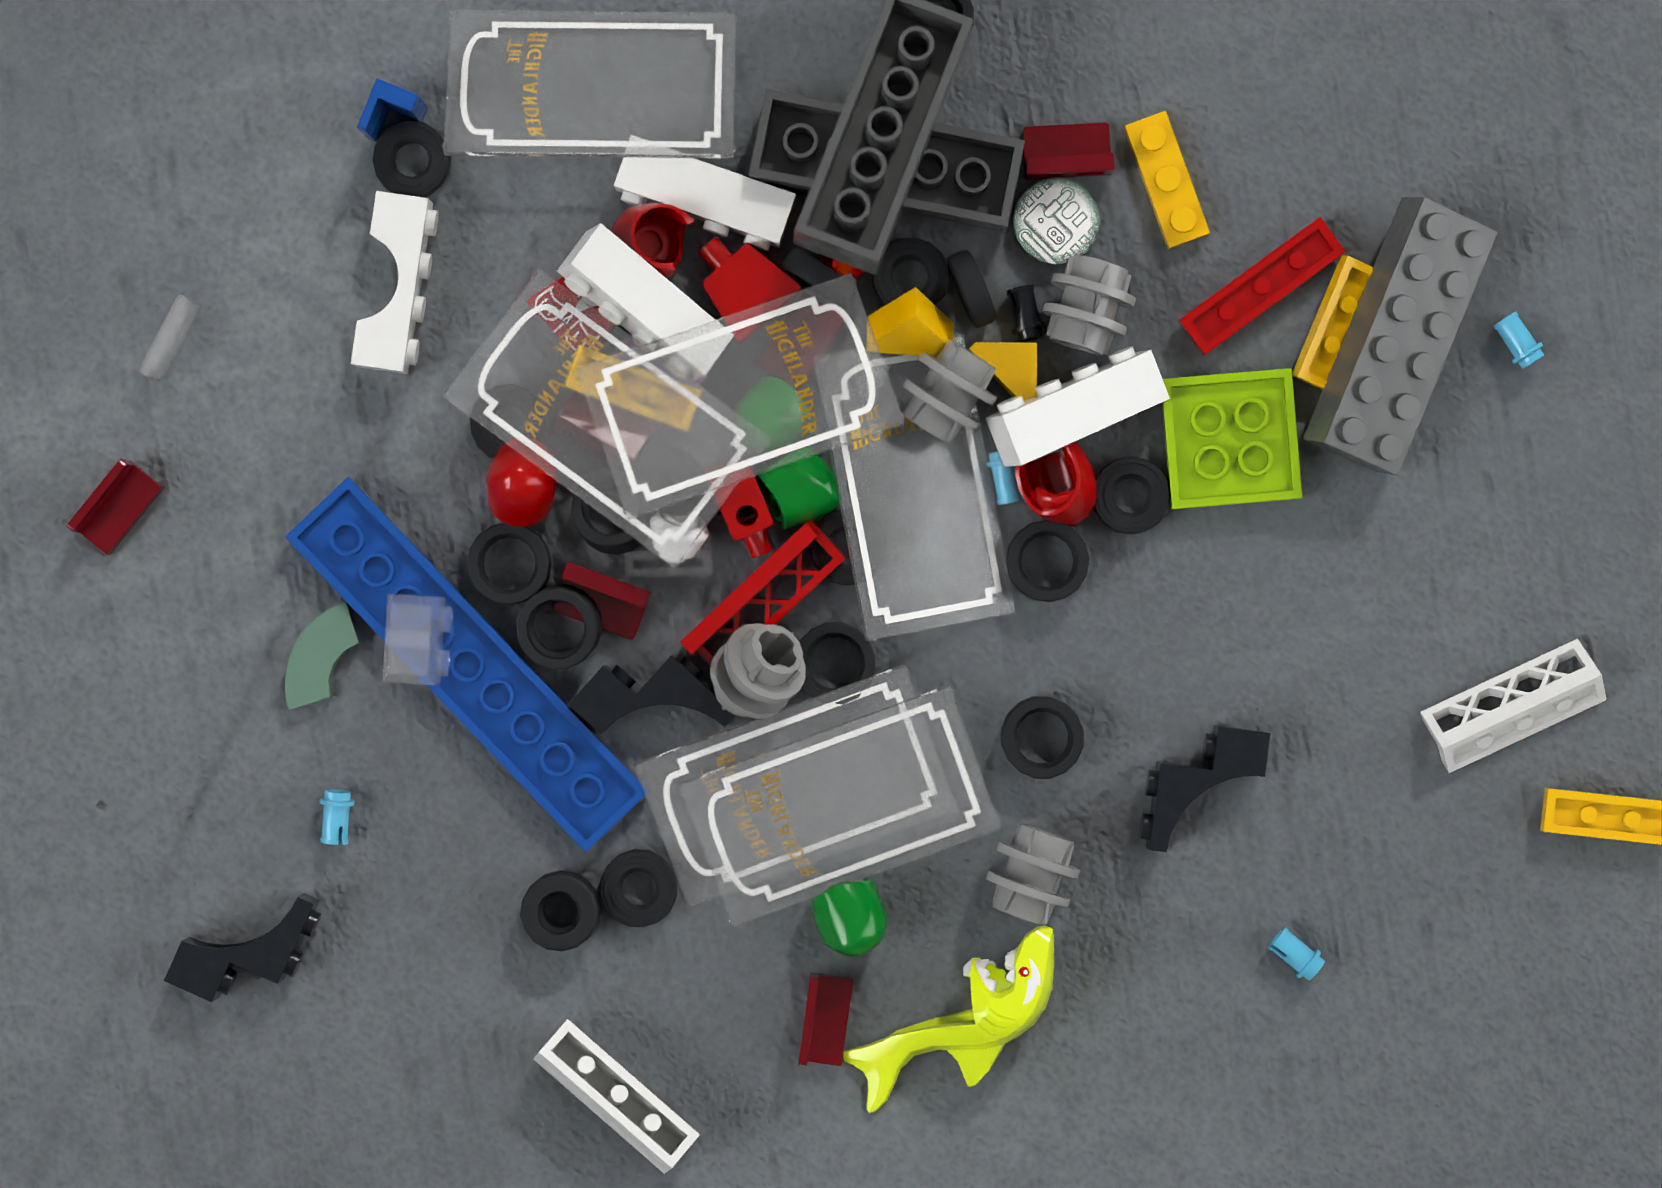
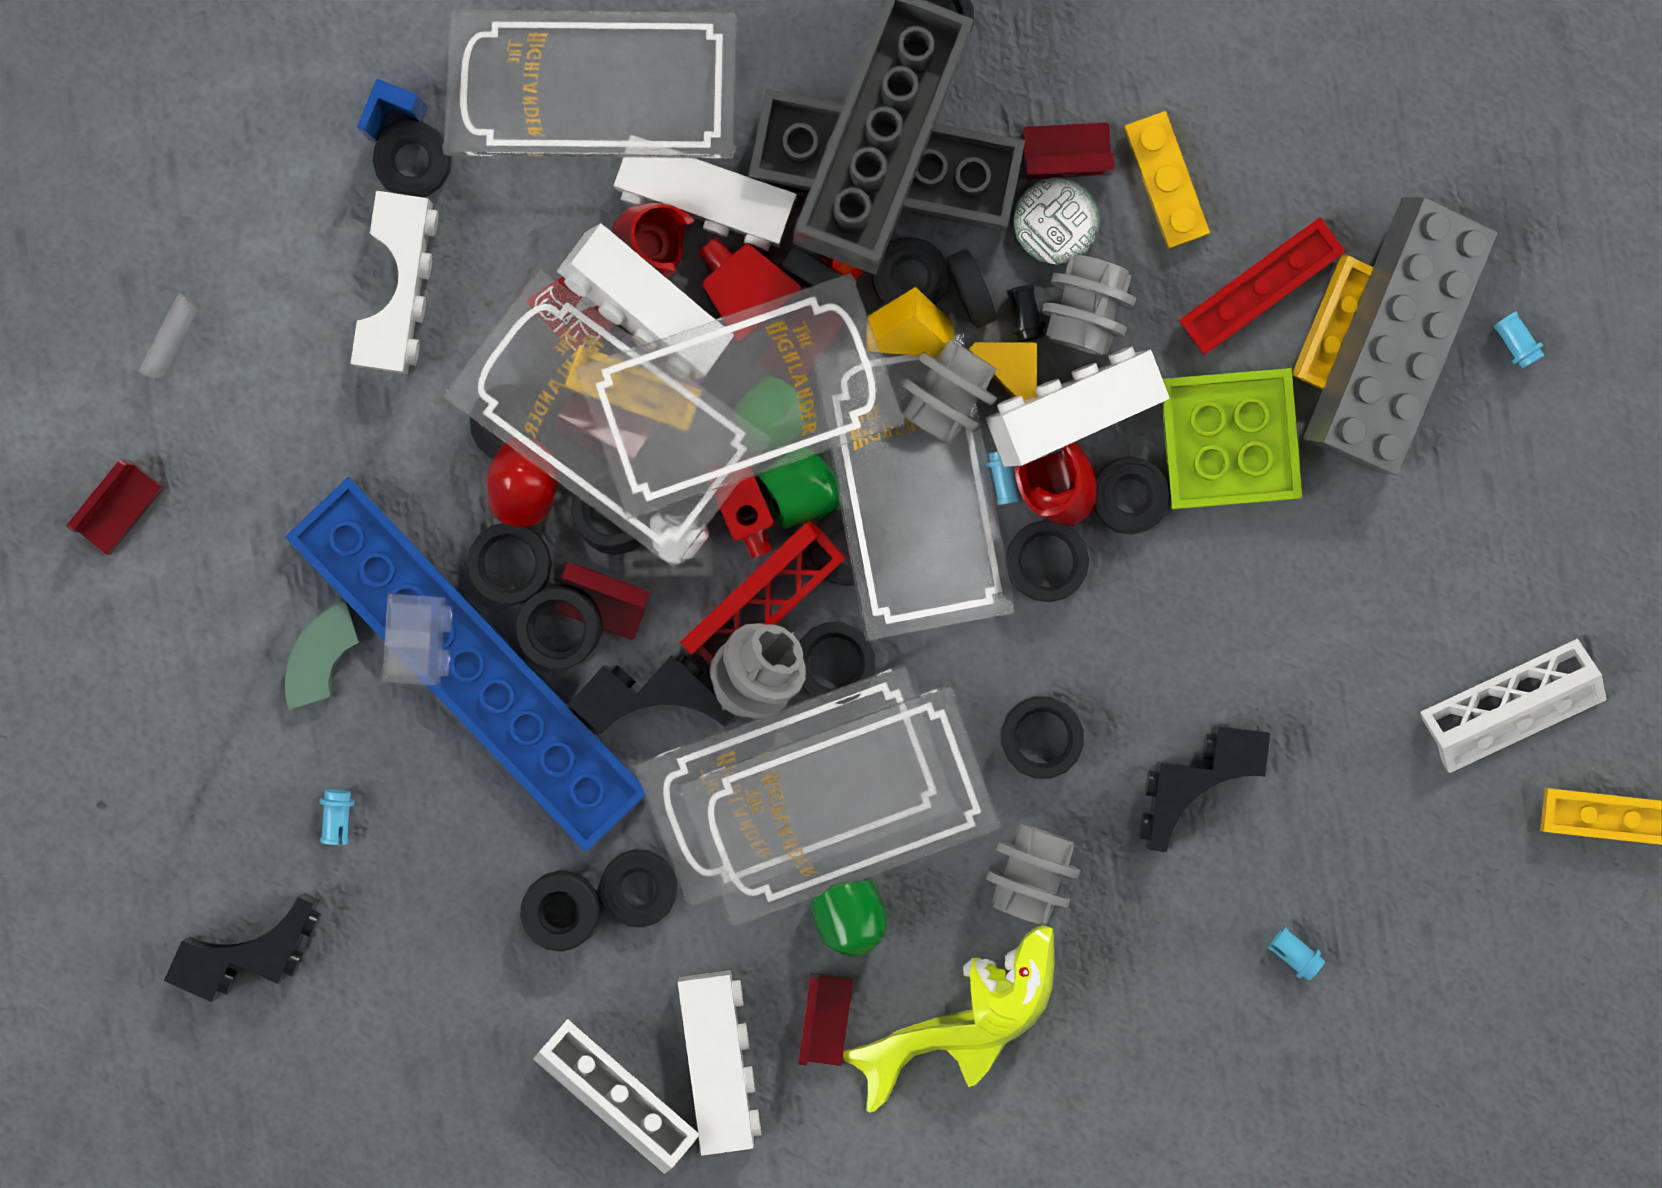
none -> white brick [678,970,761,1156]

